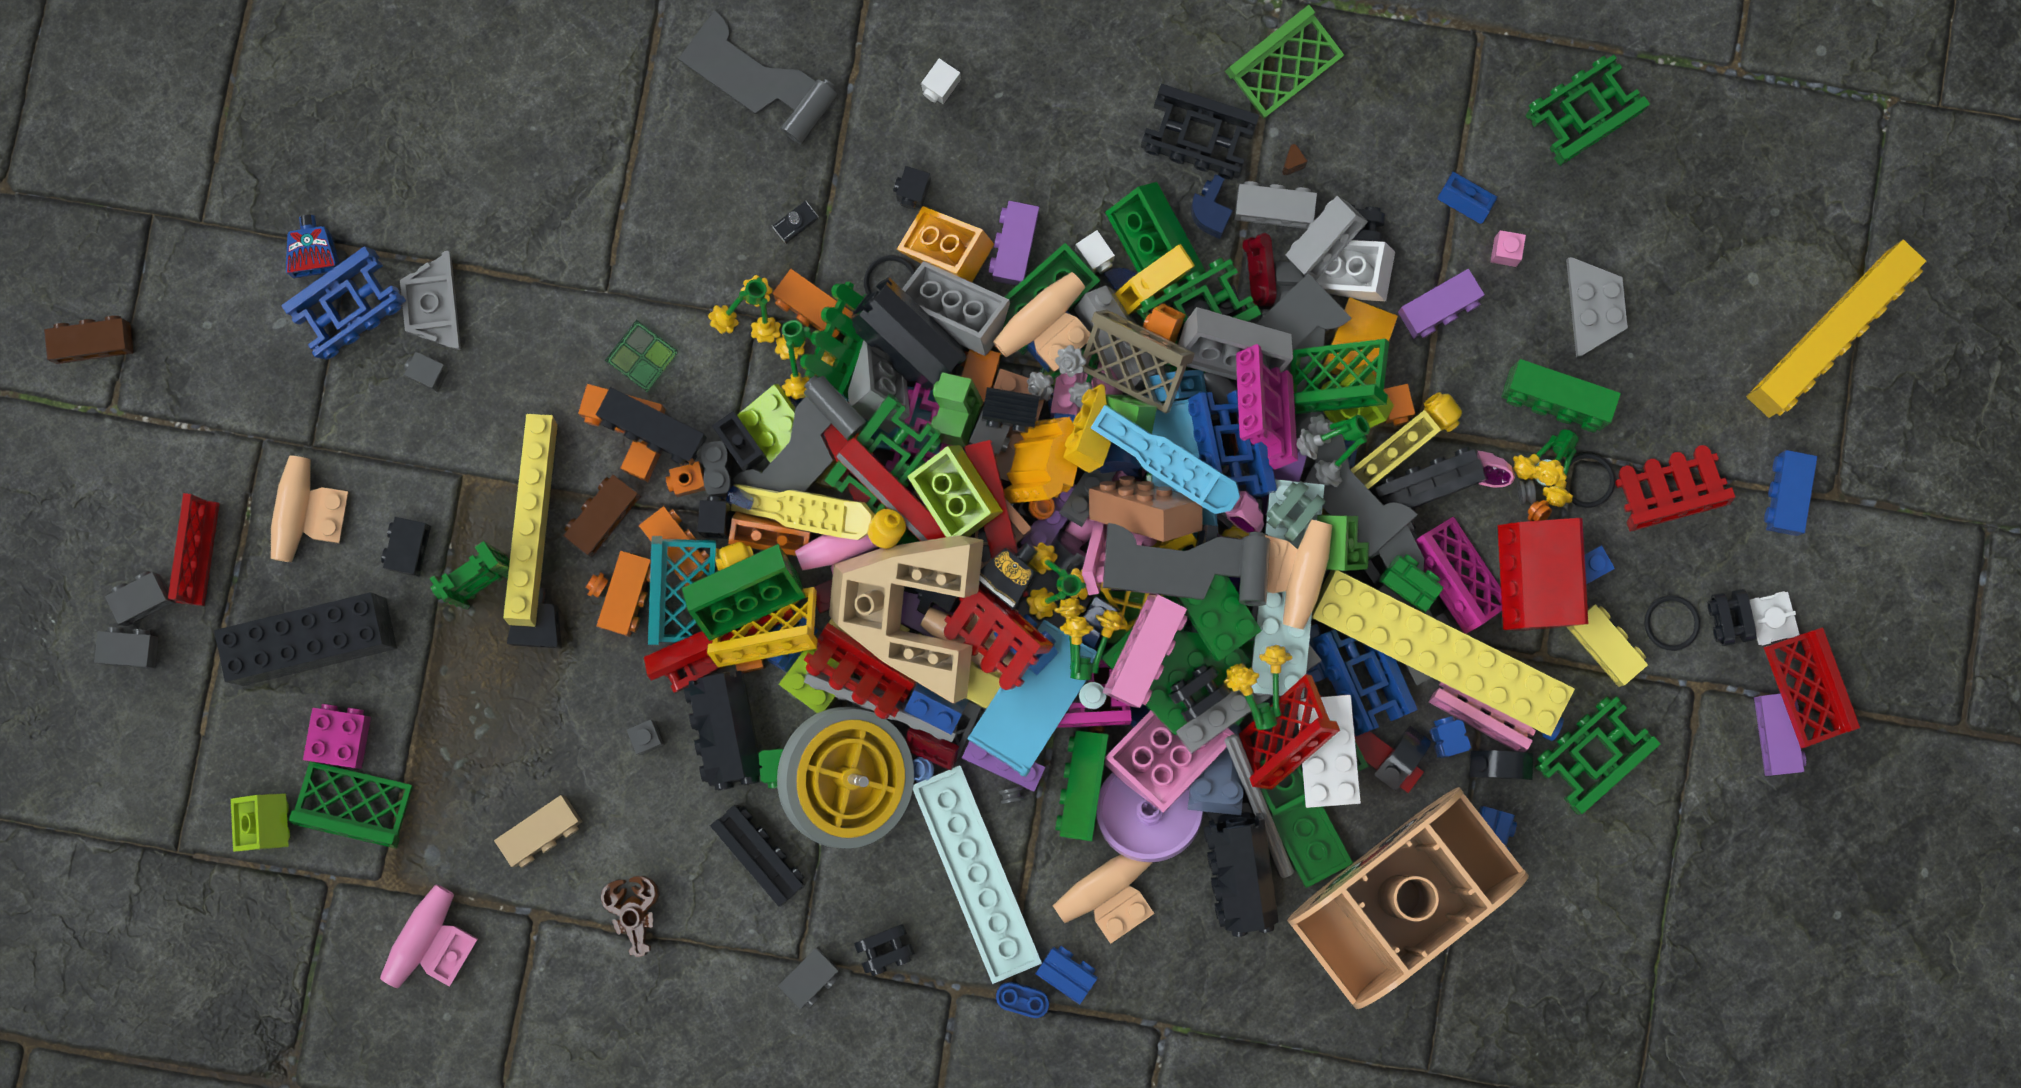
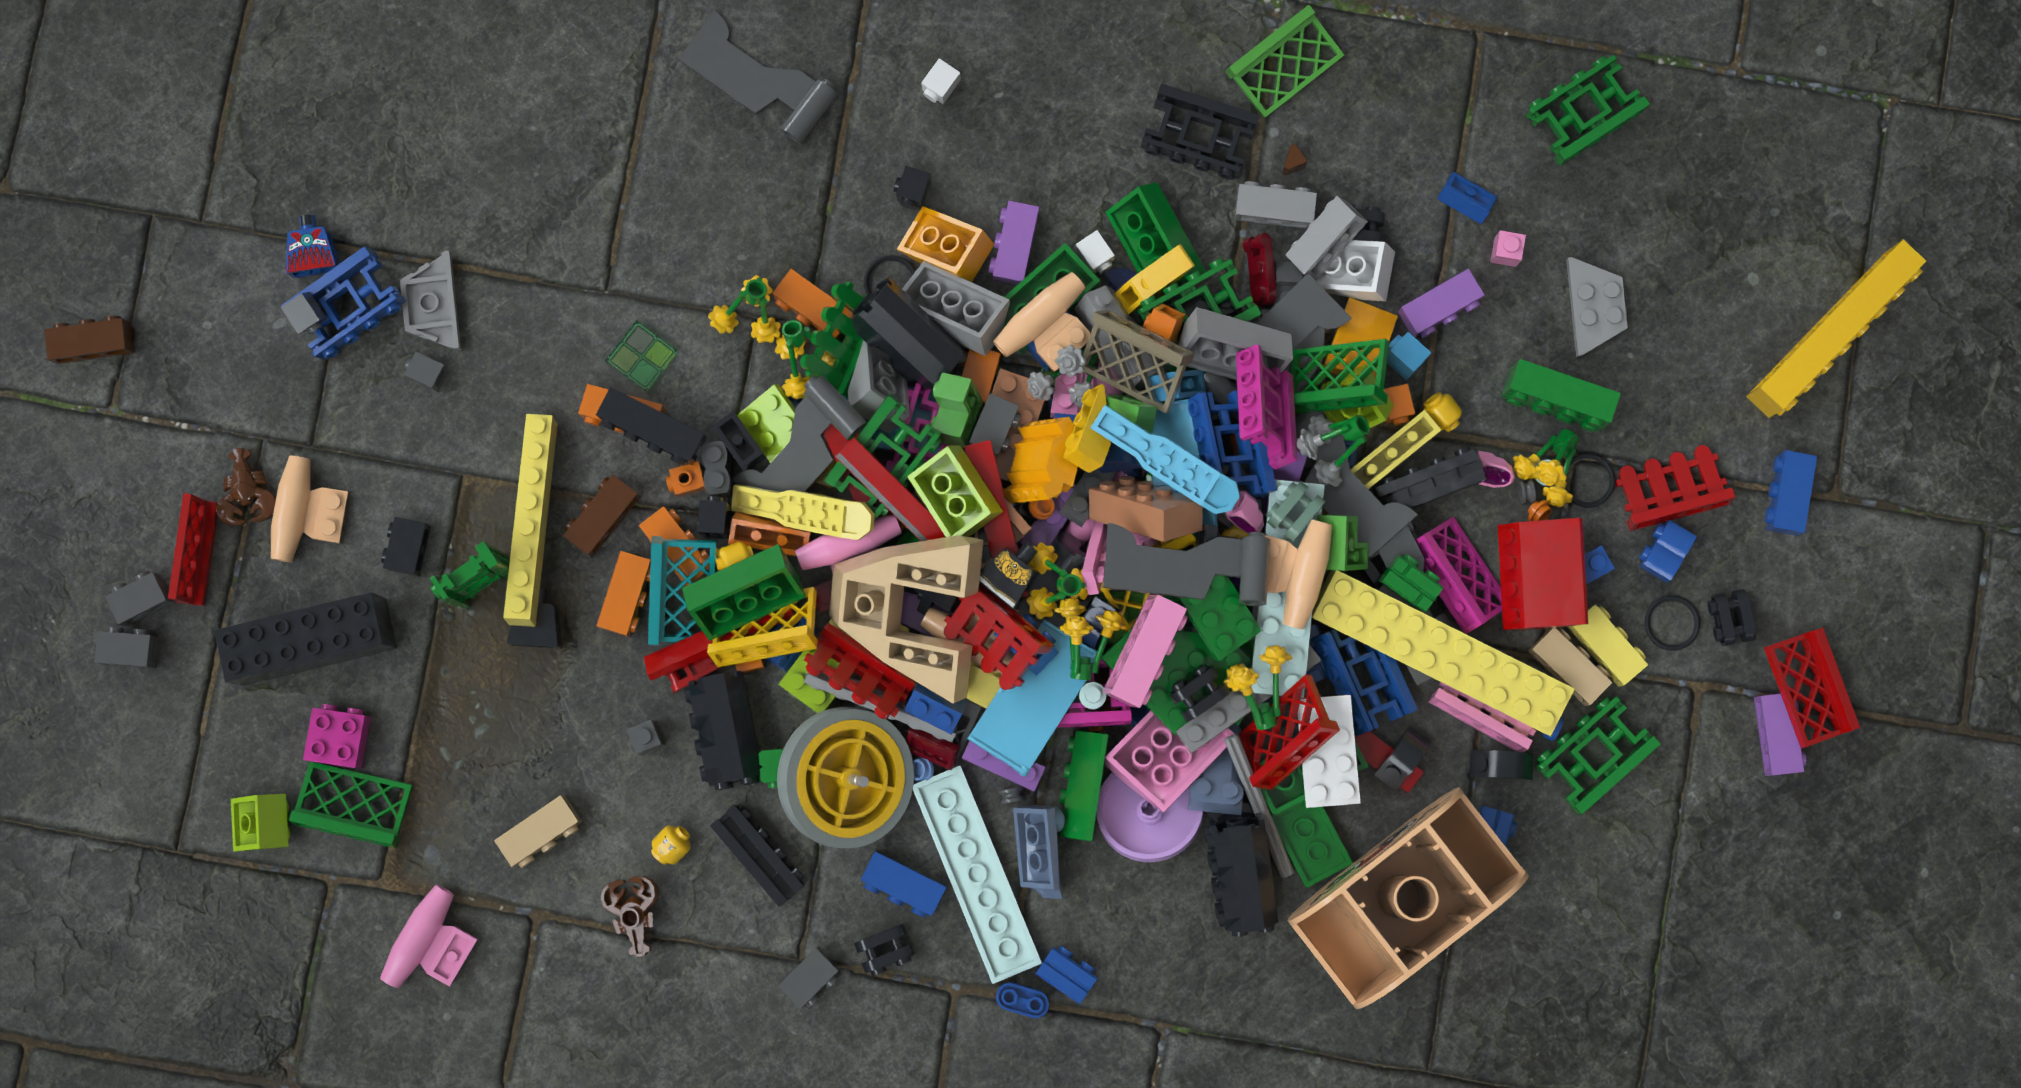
orange plate [585,572,608,598] -> none
orange brick [621,441,661,482] -> none
tile [726,485,754,510] -> none
black piece [772,201,819,244] -> none
yellow head [867,509,906,549] -> none
black brick [981,387,1040,433] -> none
light nougat plate [1053,855,1154,944] -> none
dark blue brick [1191,174,1233,239] -> none
blue brick [1429,716,1471,758] -> none
white piece [1749,591,1800,645] -> none
none -> reddish brown animal [216,448,276,526]
none -> brick [281,292,327,335]
none -> yellow head [651,825,691,865]
none -> blue brick [861,851,947,918]
none -> sand blue slope [1013,805,1065,899]
none -> dark azure brick [1387,332,1431,381]
none -> tan brick [1528,628,1612,706]
none -> blue brick [1639,520,1697,583]

